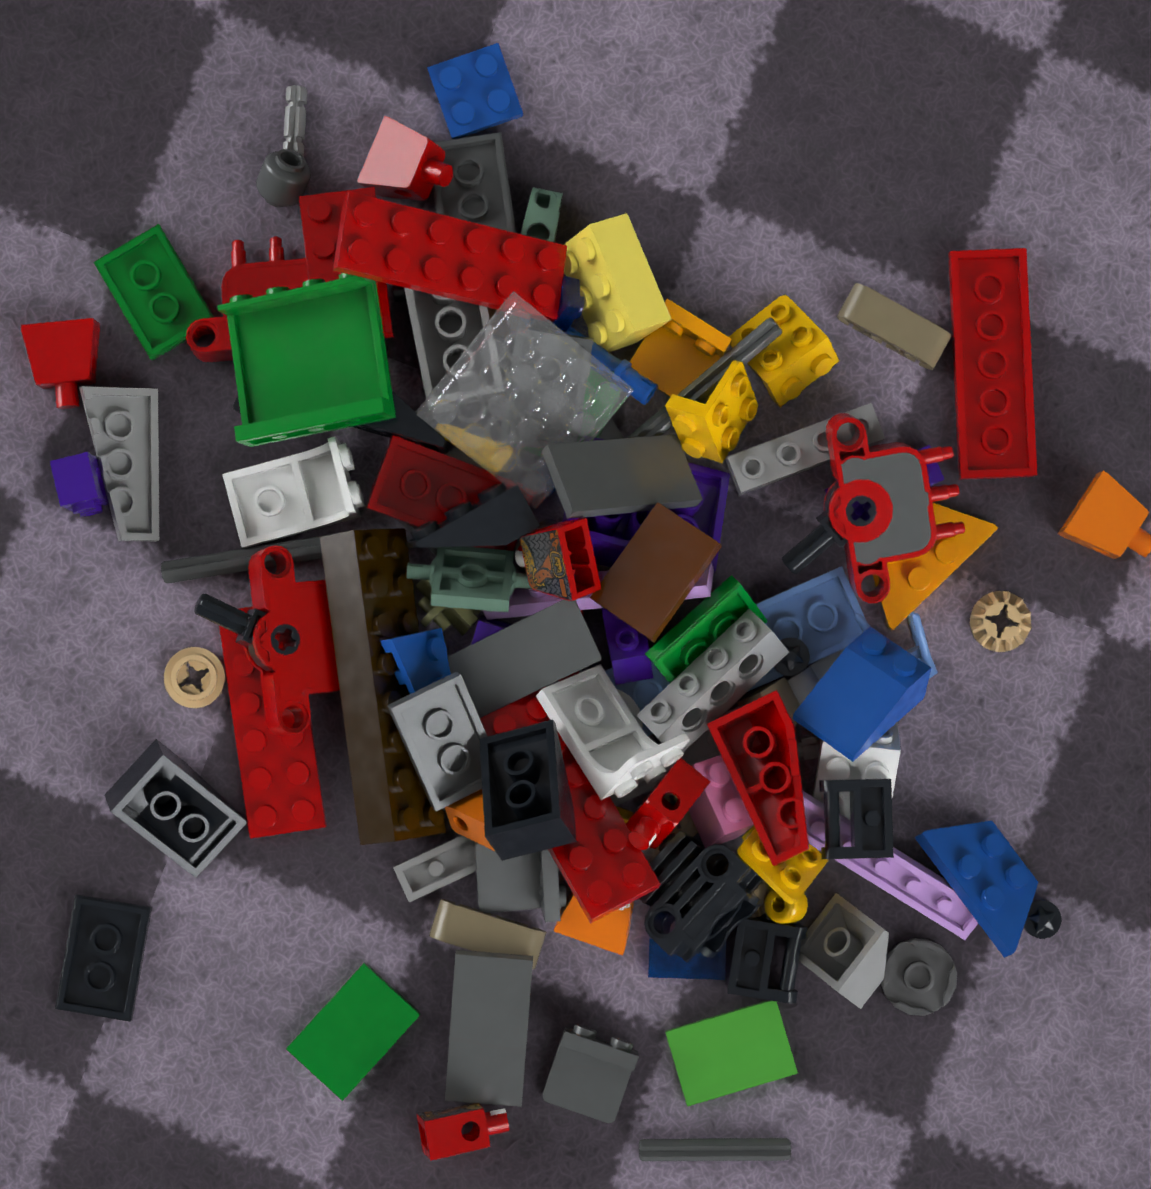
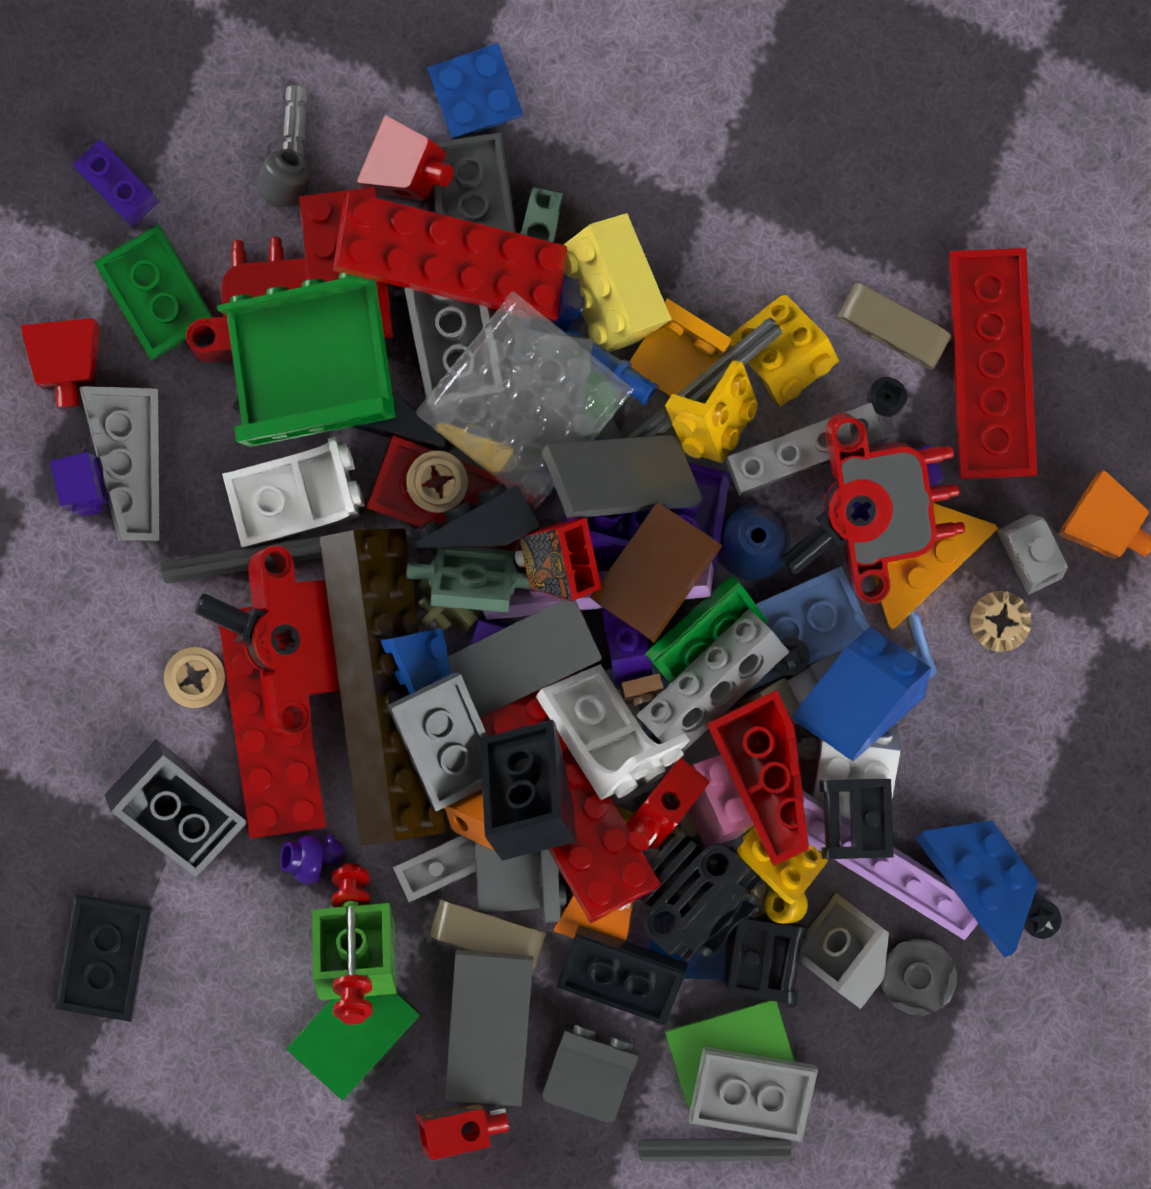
none -> dark purple brick [73,139,159,228]
none -> dark purple animal [280,834,345,885]
none -> bright green brick [312,863,397,1025]
none -> tan gear [406,451,468,513]
none -> black tile [556,925,689,1026]
none -> medium nougat plate [621,673,663,707]
none -> light grey tile [688,1046,818,1142]
none -> dark blue cone [718,504,791,580]
none -> black tile [867,377,908,417]
none -> light grey torso [996,514,1068,595]

